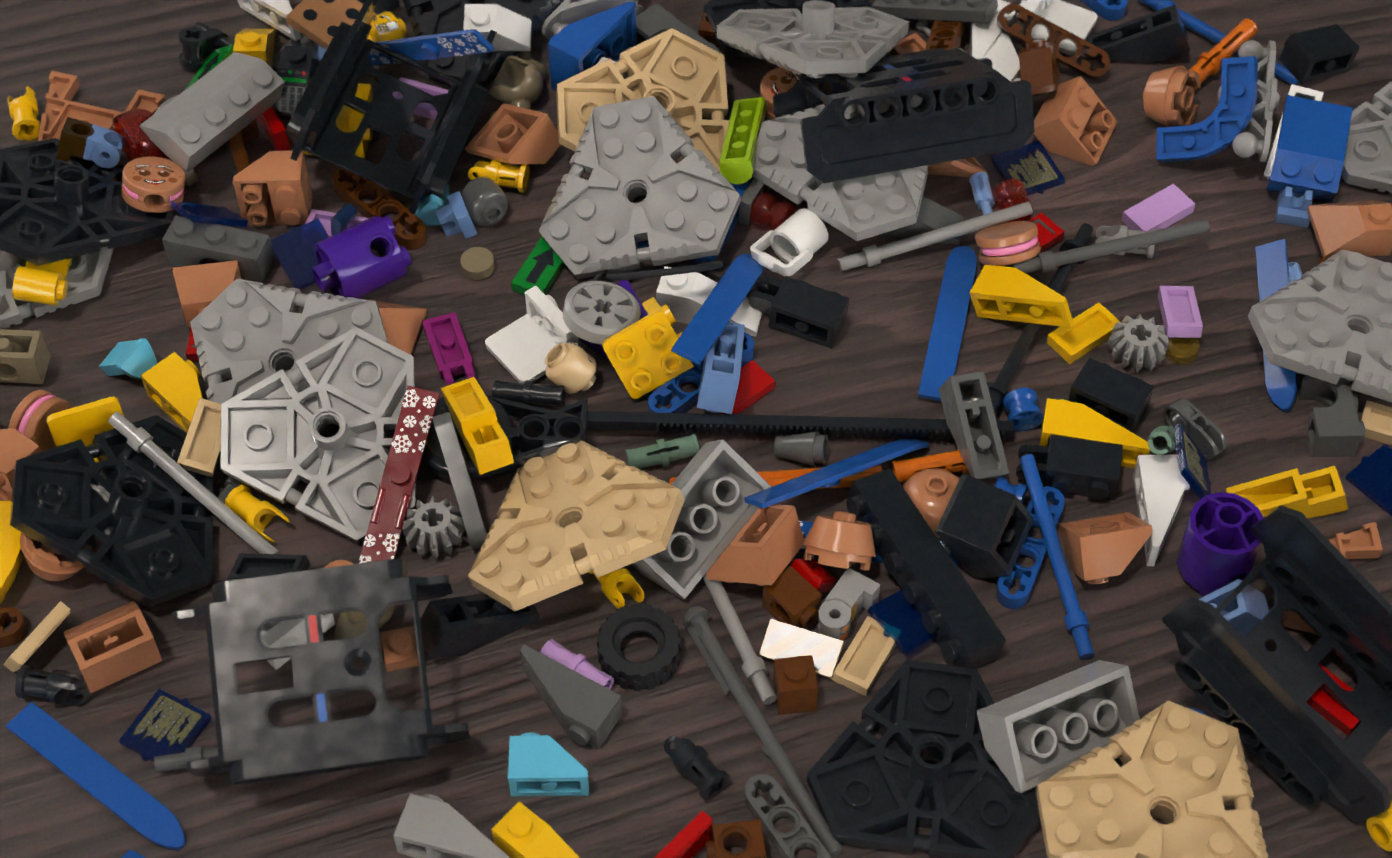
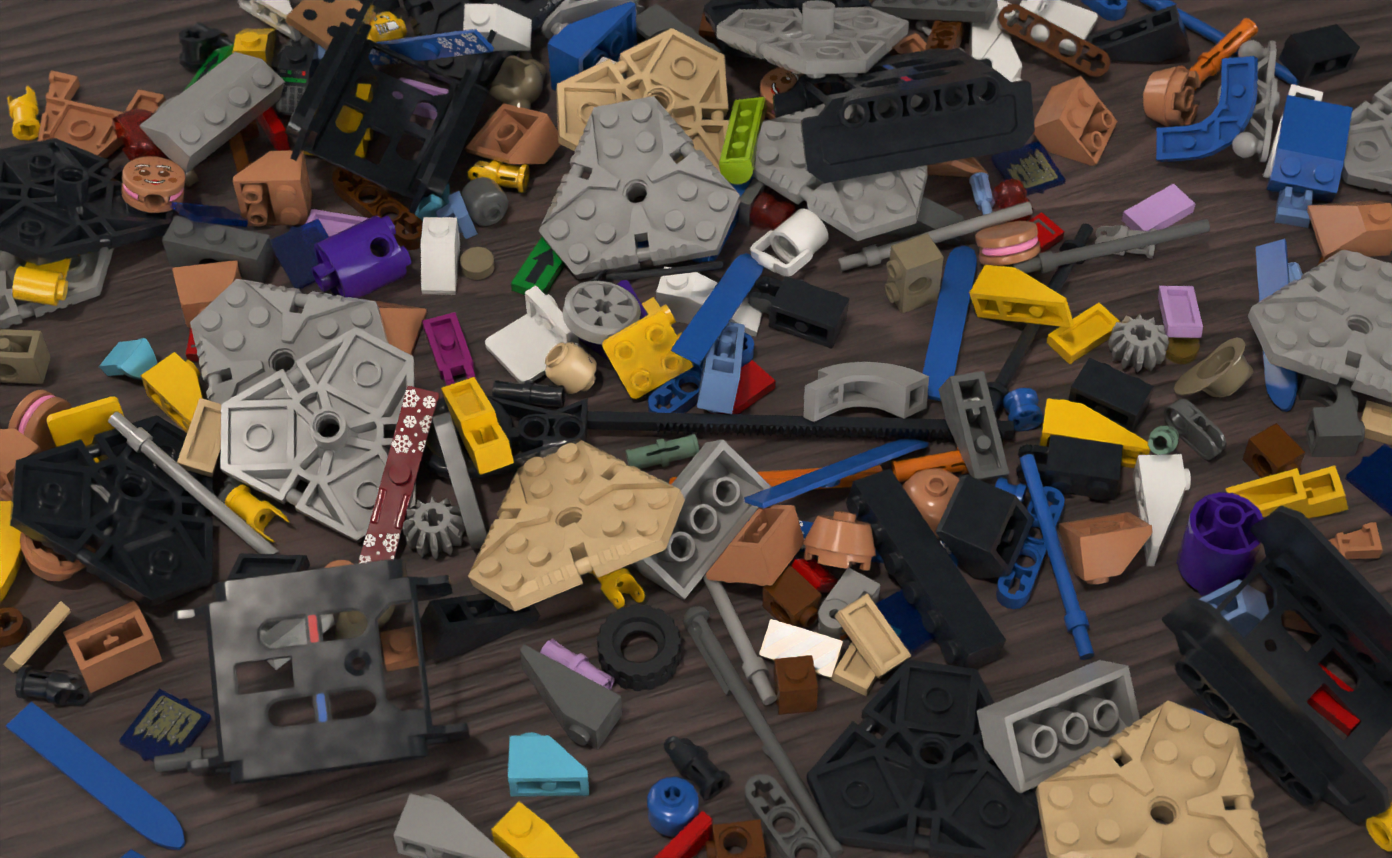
leg [56,117,125,168] -> none
dark blue arm [331,203,357,236] -> none
dark grey cone [774,431,828,467] -> none
reddish brown slope [1019,38,1060,95] -> none
clear blue piece [1173,423,1211,499] -> none
none -> white slope [421,217,461,295]
none -> blue head [647,777,699,836]
none -> light grey arch [803,362,929,422]
none -> tan tile [835,593,911,678]
none -> dark tan brick [885,233,944,314]
none -> dark tan piece [1174,337,1253,397]
none -> reddish brown brick [1242,423,1305,478]

